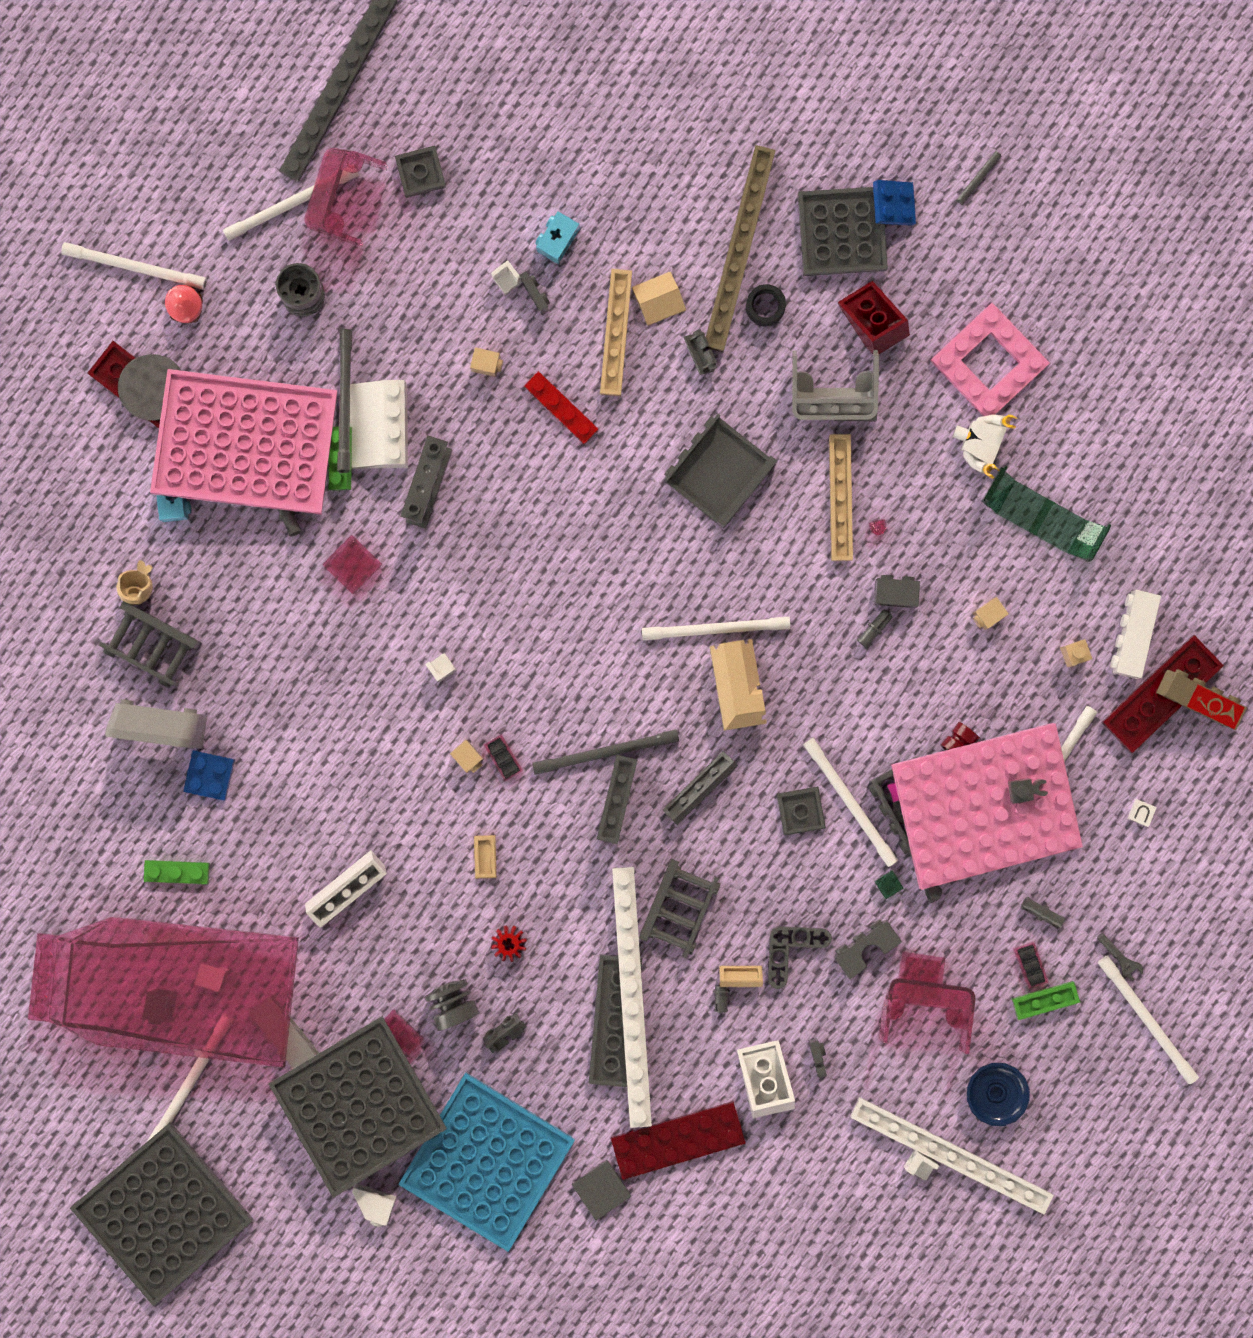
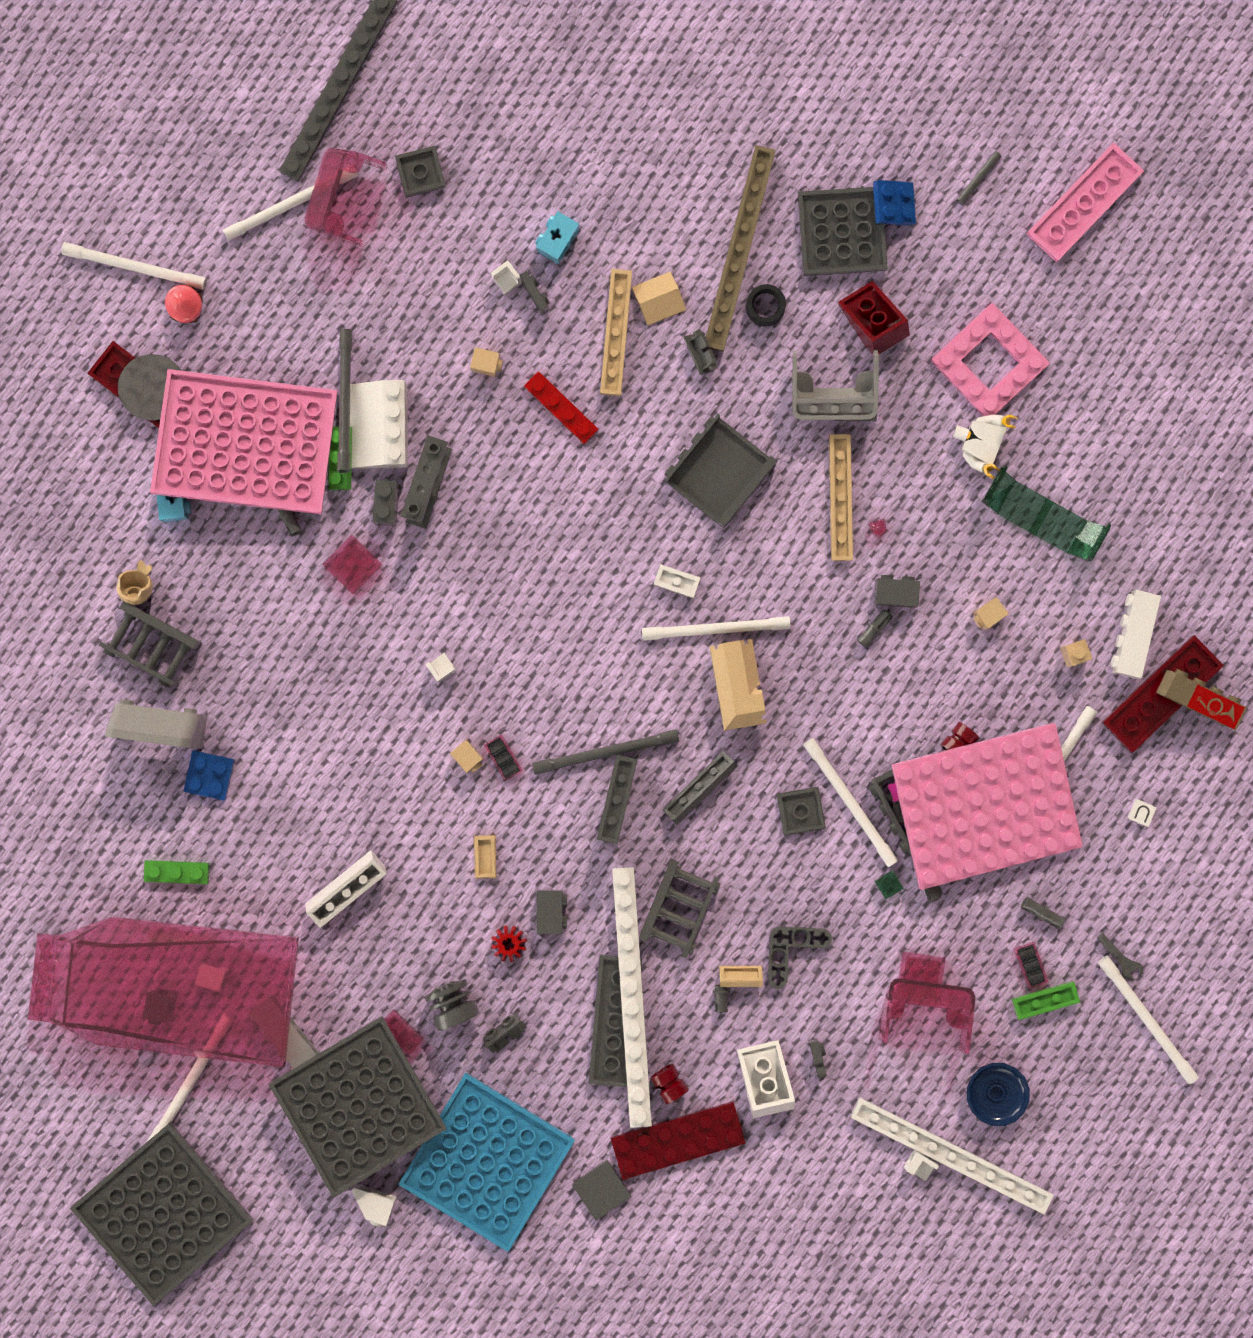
dark grey wheel [275,263,325,317] -> none
dark grey arch [833,919,902,979] -> none
dark grey plate [1008,778,1048,804] -> none
none -> dark grey brick [372,480,400,526]
none -> dark grey brick [537,890,567,934]
none -> dark red wheel [650,1063,689,1104]
none -> white plate [654,564,700,598]
none -> bright pink plate [1026,143,1144,263]

